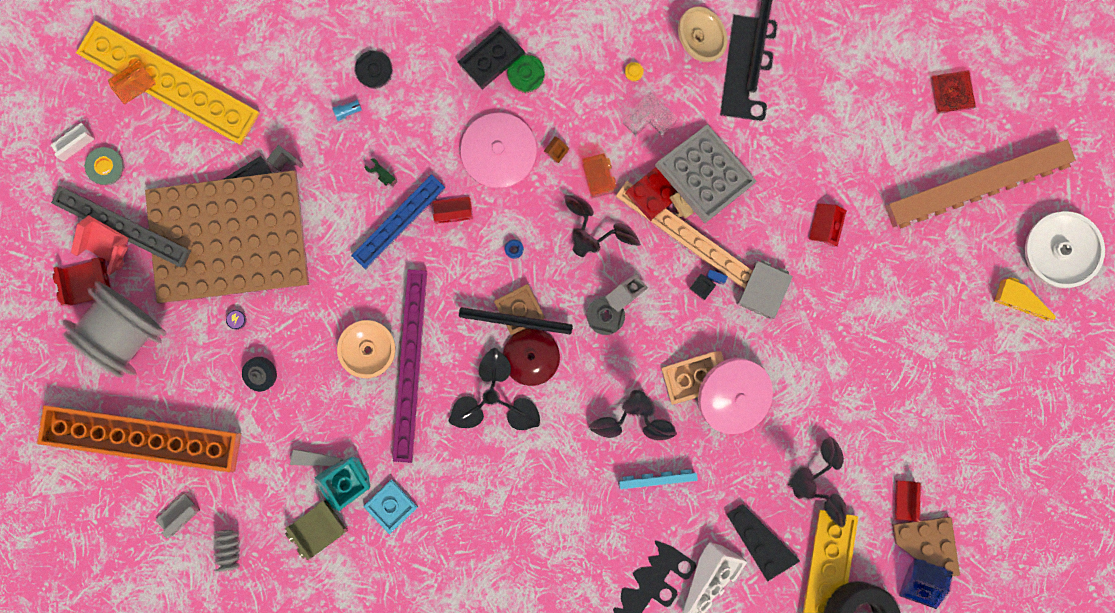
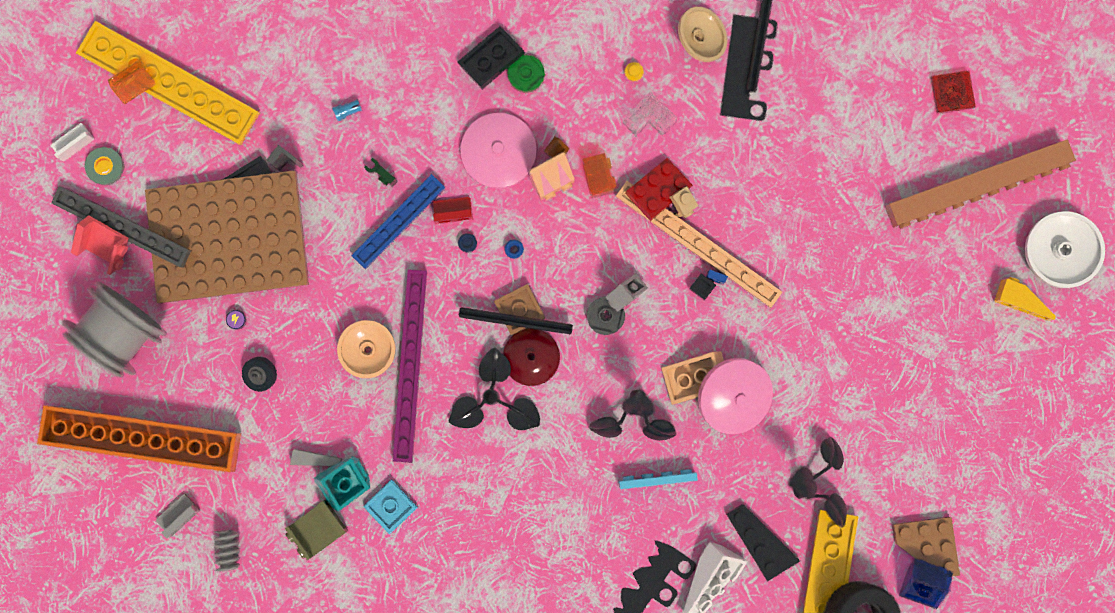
red panel [53,257,111,306] -> none
black tile [355,51,393,89] -> none
black plant [564,195,641,257] -> none
light grey plate [655,124,757,223] -> none
light grey panel [737,260,793,320] -> none
red panel [809,203,847,247] -> none
red panel [895,480,921,522] -> none
none -> dark blue tile [458,233,477,253]
none -> light nougat slope [529,152,575,201]

